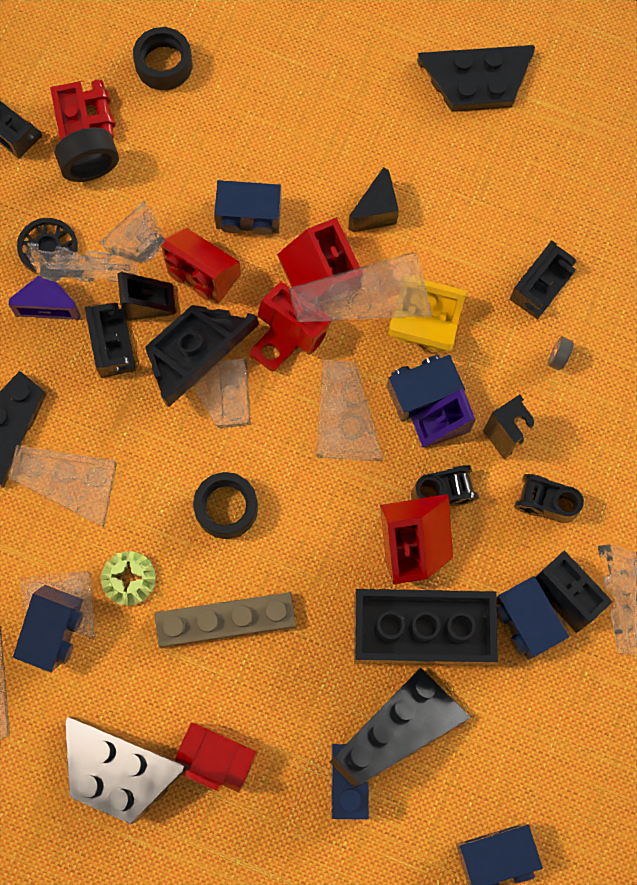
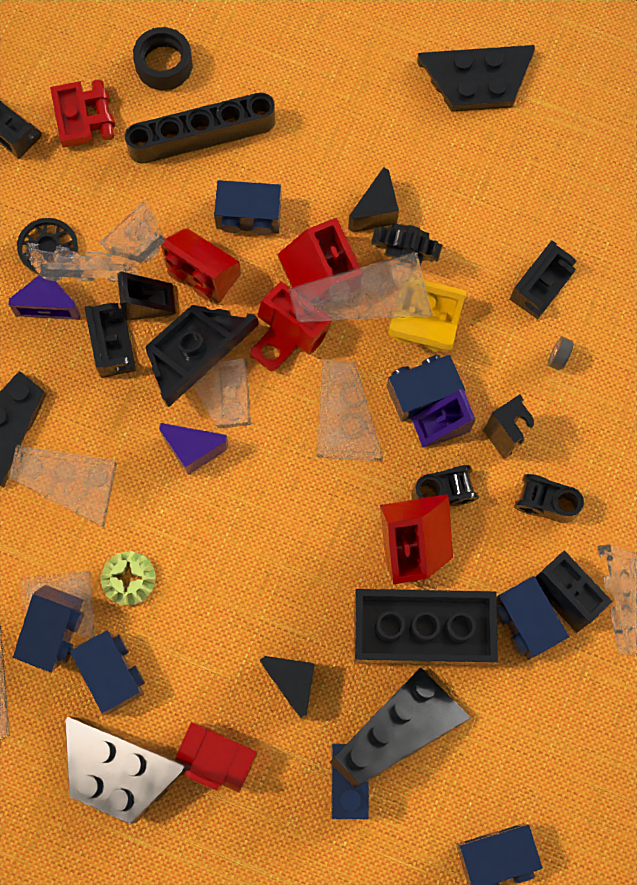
black tyre [54,127,119,182] -> none
dark tan plate [154,592,296,648] -> none
black tyre [193,472,258,539] -> none
none -> dark blue brick [70,630,145,715]
none -> black beam [125,92,275,164]
none -> dark purple slope [159,423,229,475]
none -> black slope [260,656,314,719]
none -> black gear [371,223,443,266]

